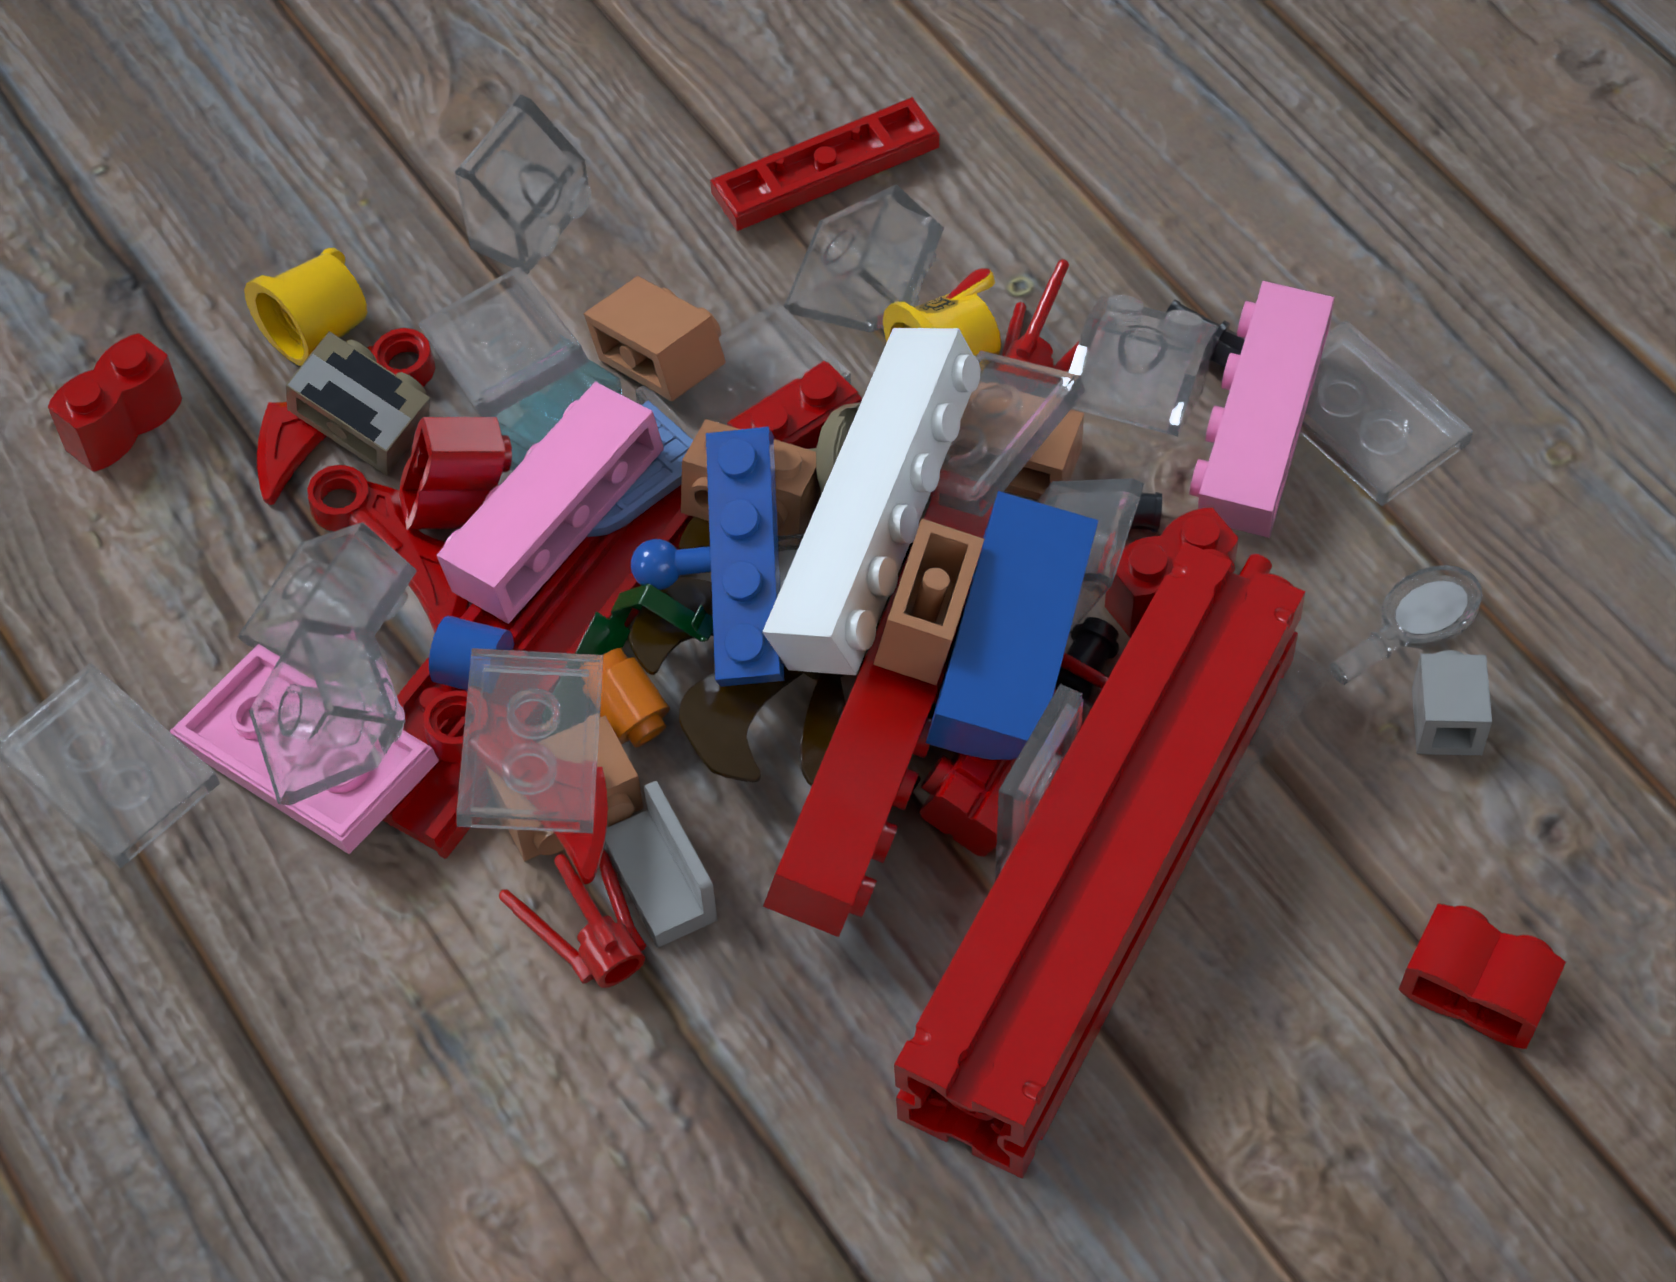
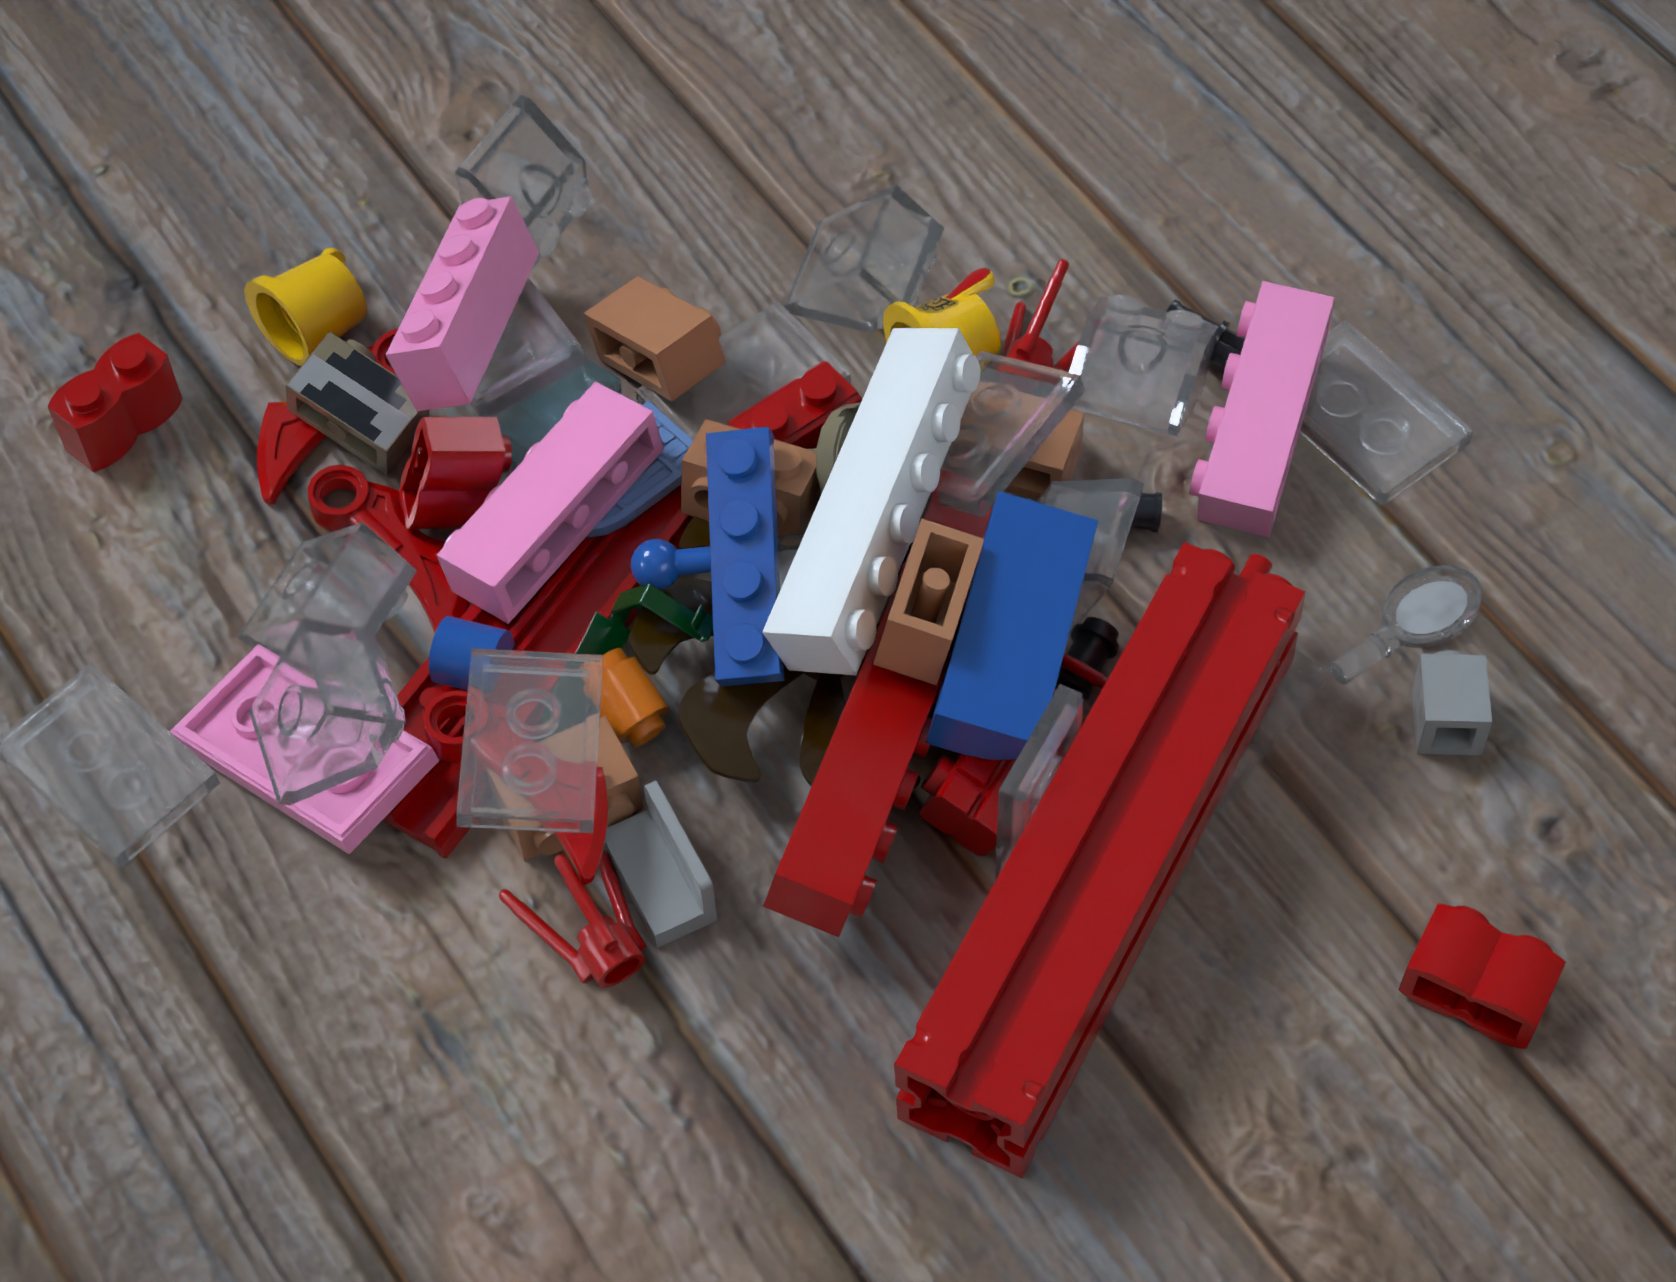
red plate [710,97,940,231] -> none
red brick [1104,508,1239,638] -> none
none -> bright pink brick [386,196,539,411]

